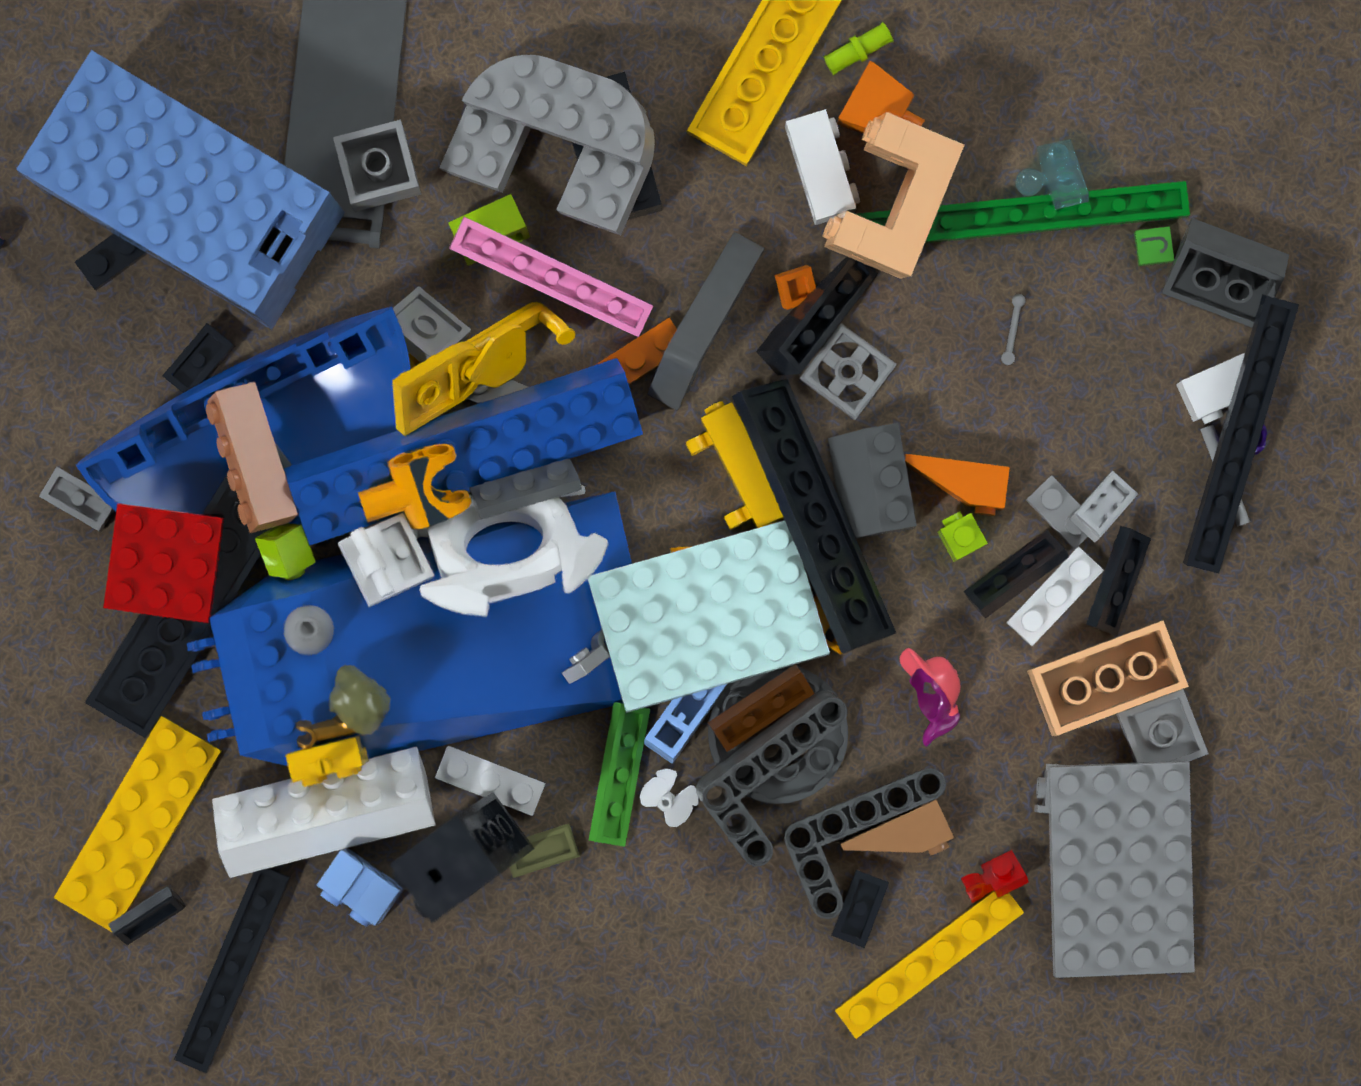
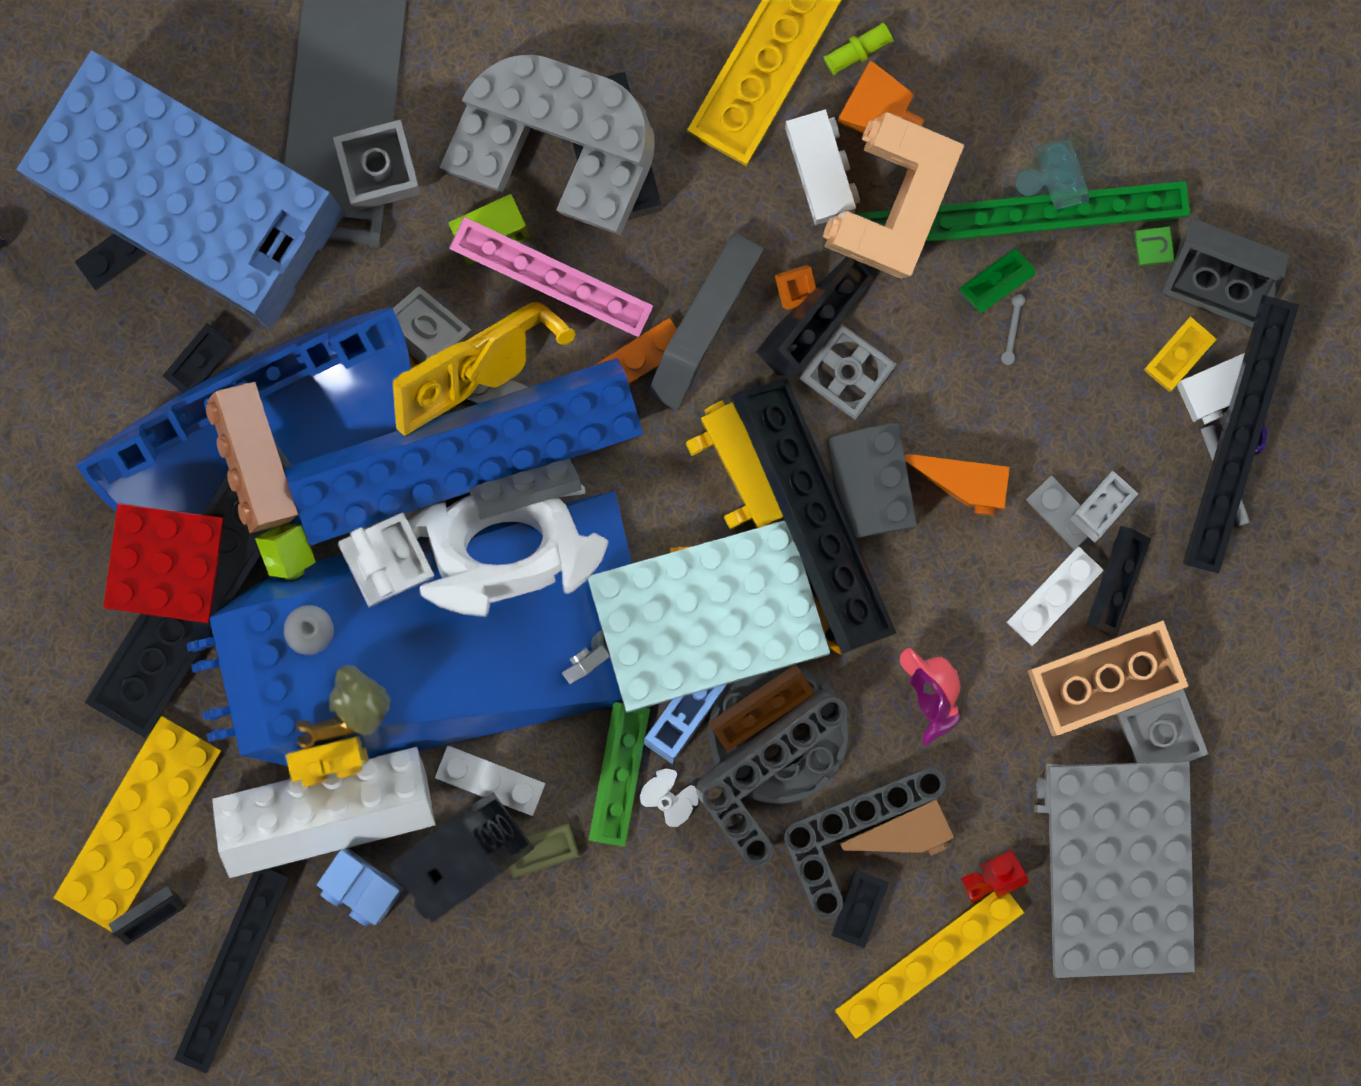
light grey plate [39,467,114,532] -> none
light orange connector [358,444,471,529] -> none
lime brick [937,511,988,562] -> none
black plate [963,530,1069,618] -> none
none -> green plate [959,249,1037,314]
none -> yellow plate [1144,316,1217,393]

